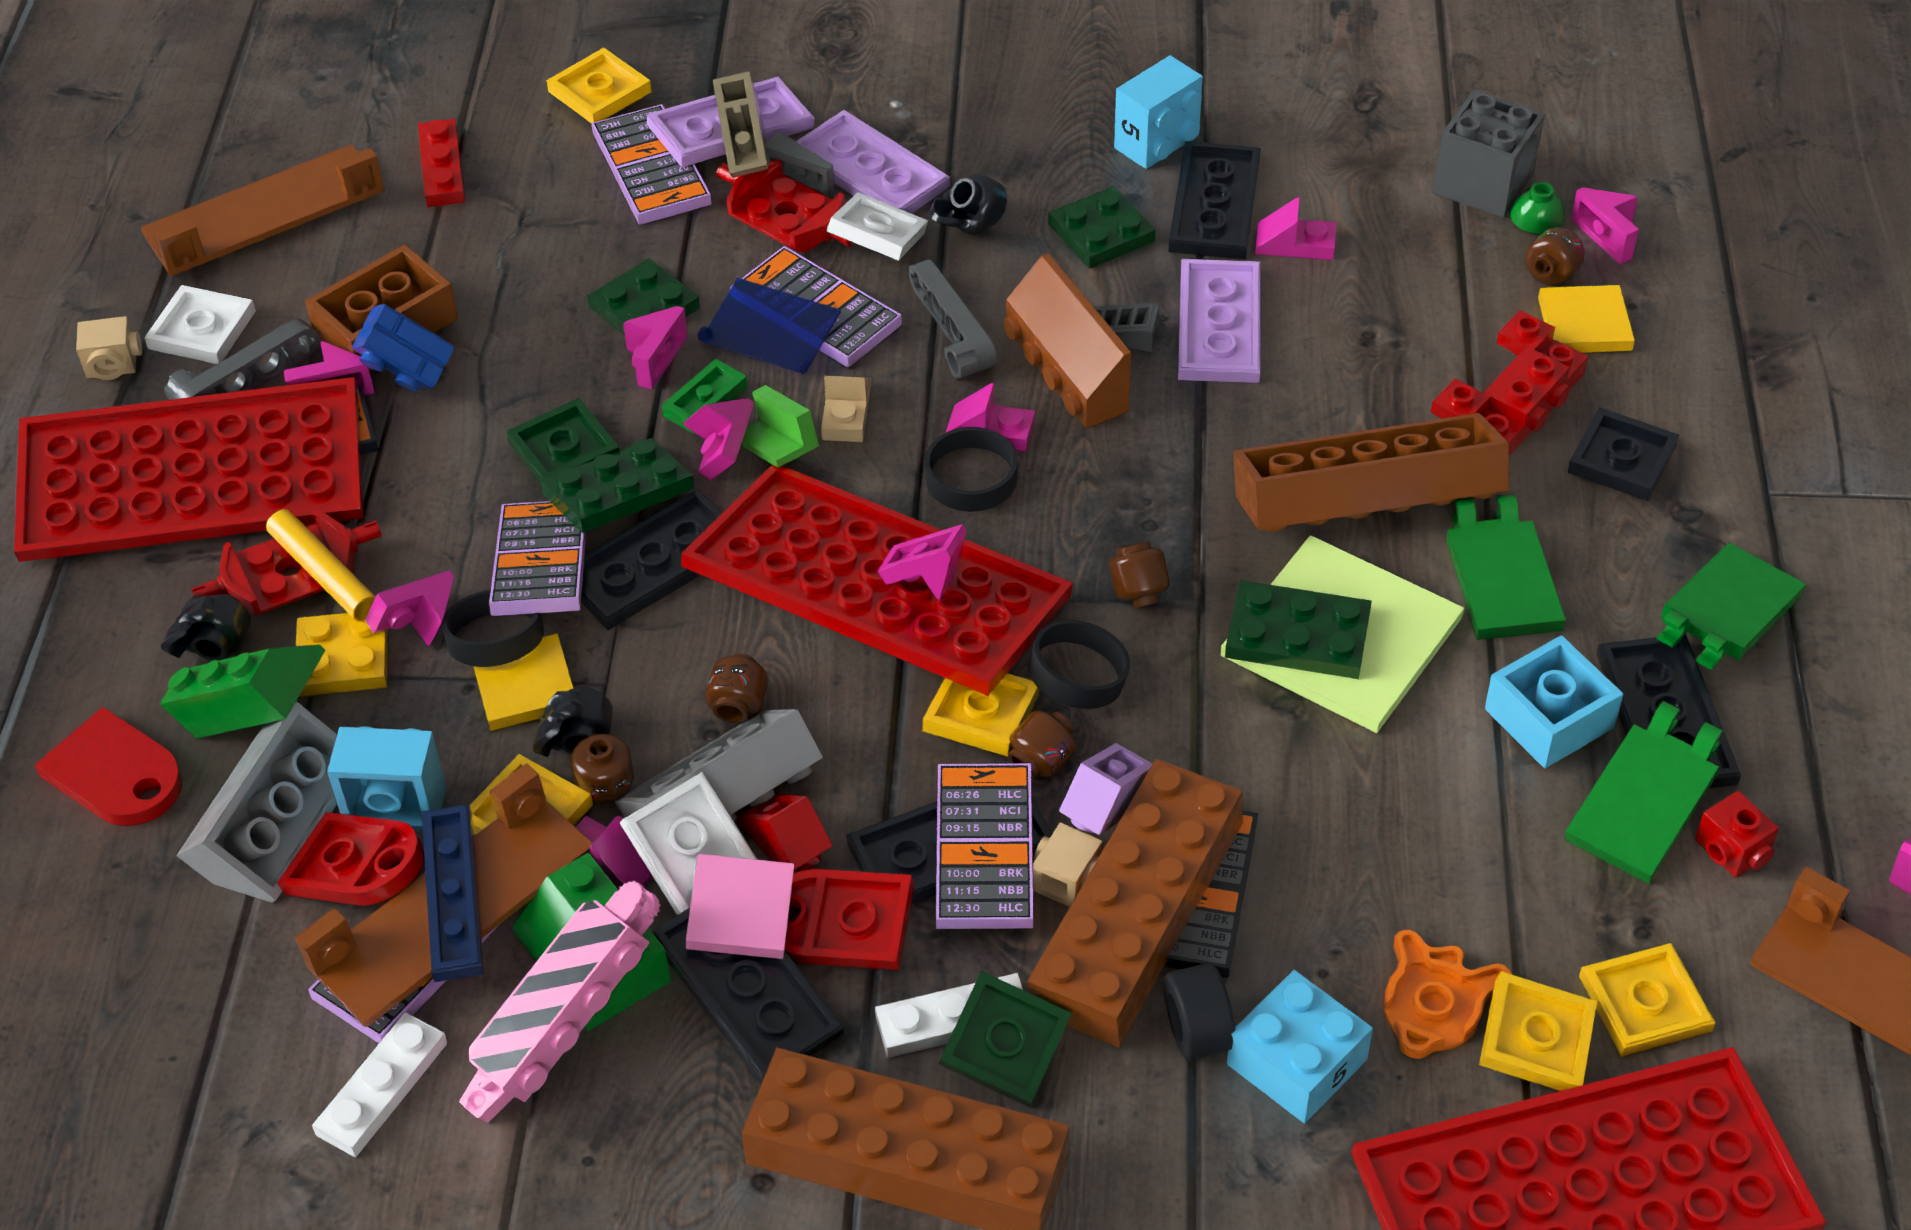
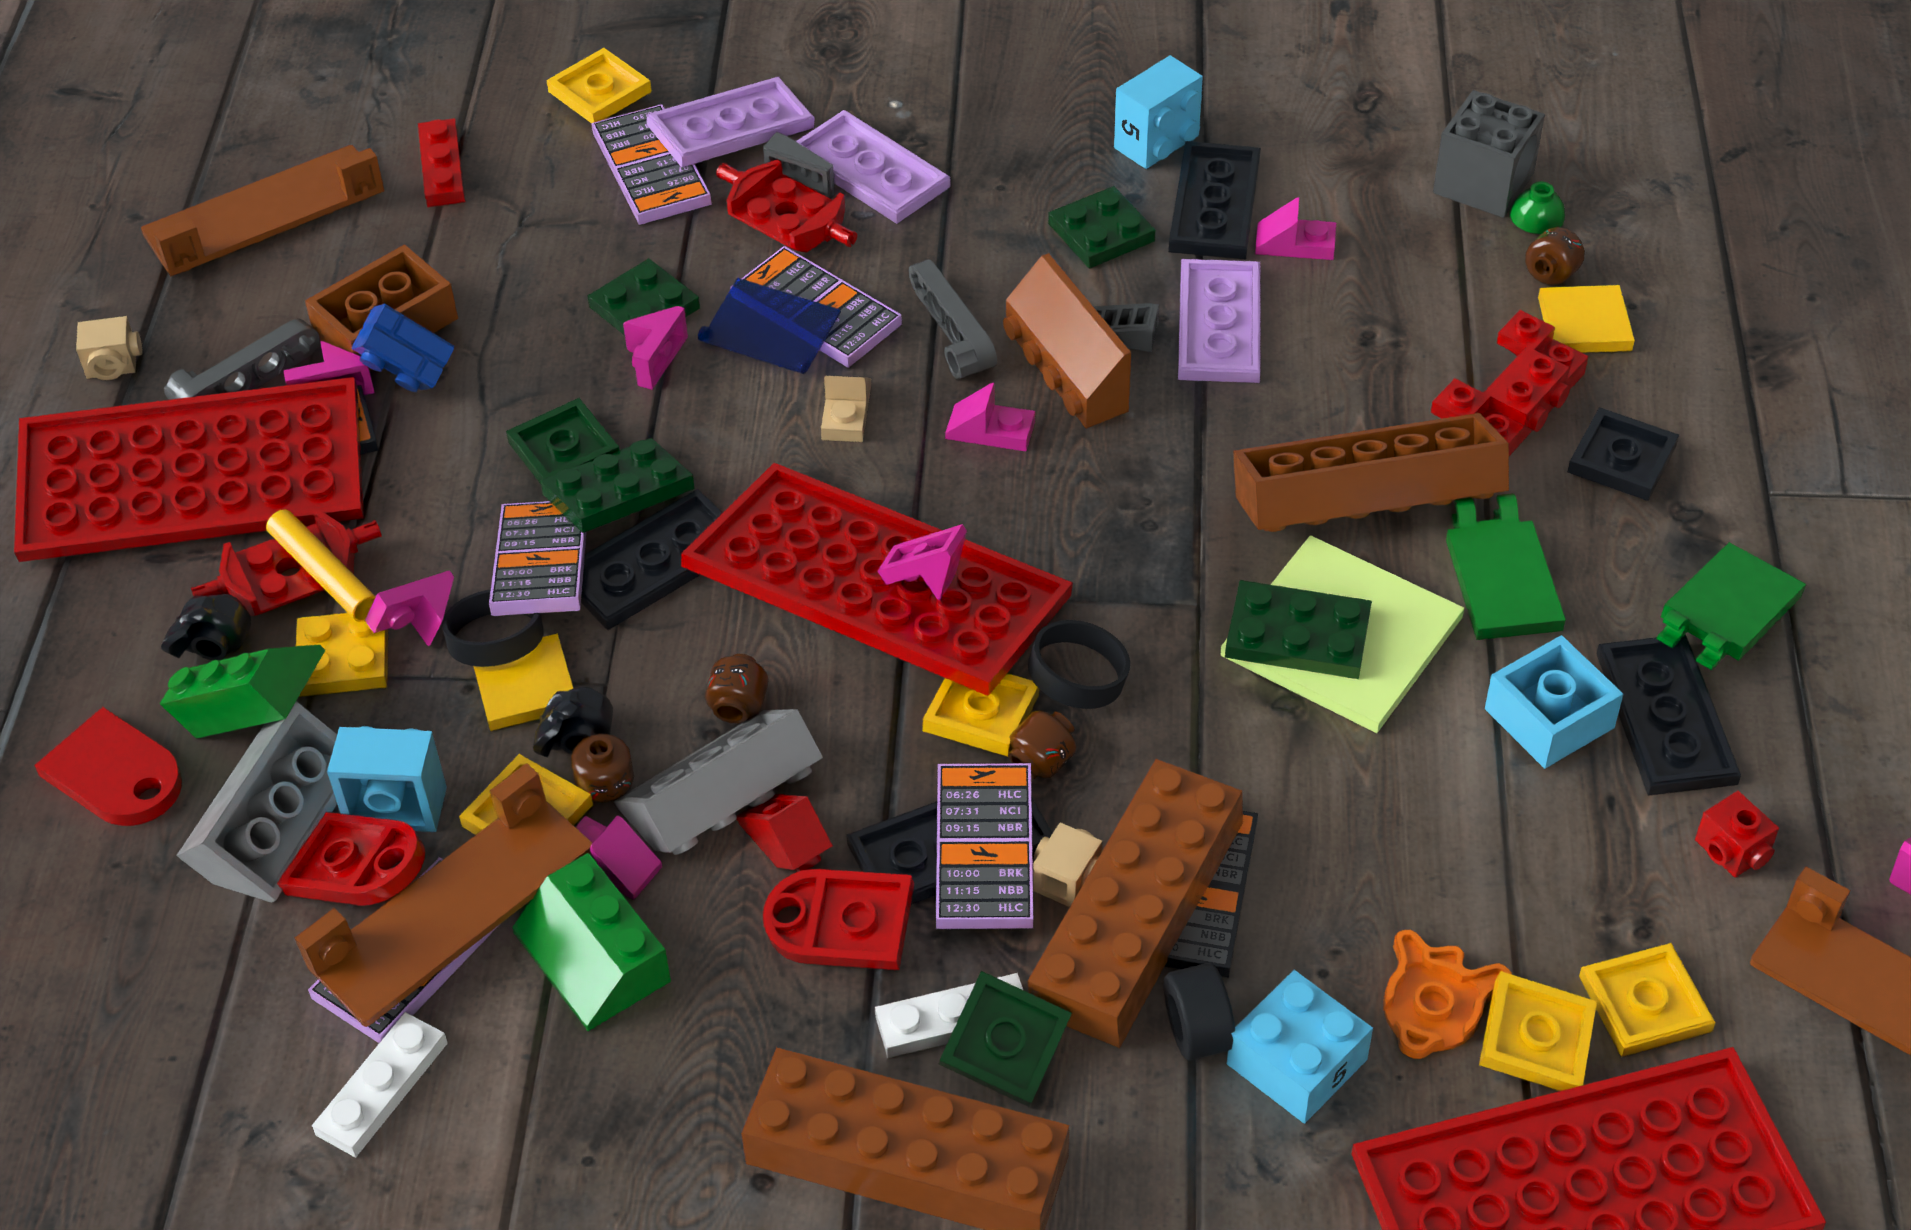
white tile [144,285,256,364] -> none
dark blue tile [422,804,484,982] -> none
bright pink hinge [459,881,661,1123] -> none
white tile [620,772,757,915] -> none
black tile [651,908,844,1084] -> none
green plate [662,359,748,434] -> none
dark pink slope [683,398,754,481] -> none
bright pink tile [686,854,794,959] -> none
dark tan slope [713,71,769,178] -> none
bright green panel [741,385,819,468] -> none
white tile [827,192,928,261] -> none
black tyre [925,427,1018,512] -> none
black head [930,174,1007,235] -> none
lavender brick [1059,743,1152,835] -> none
reddish brown head [1109,541,1170,608] -> none
green tile [1564,701,1723,884] -> none
dark pink slope [1571,187,1639,264] -> none

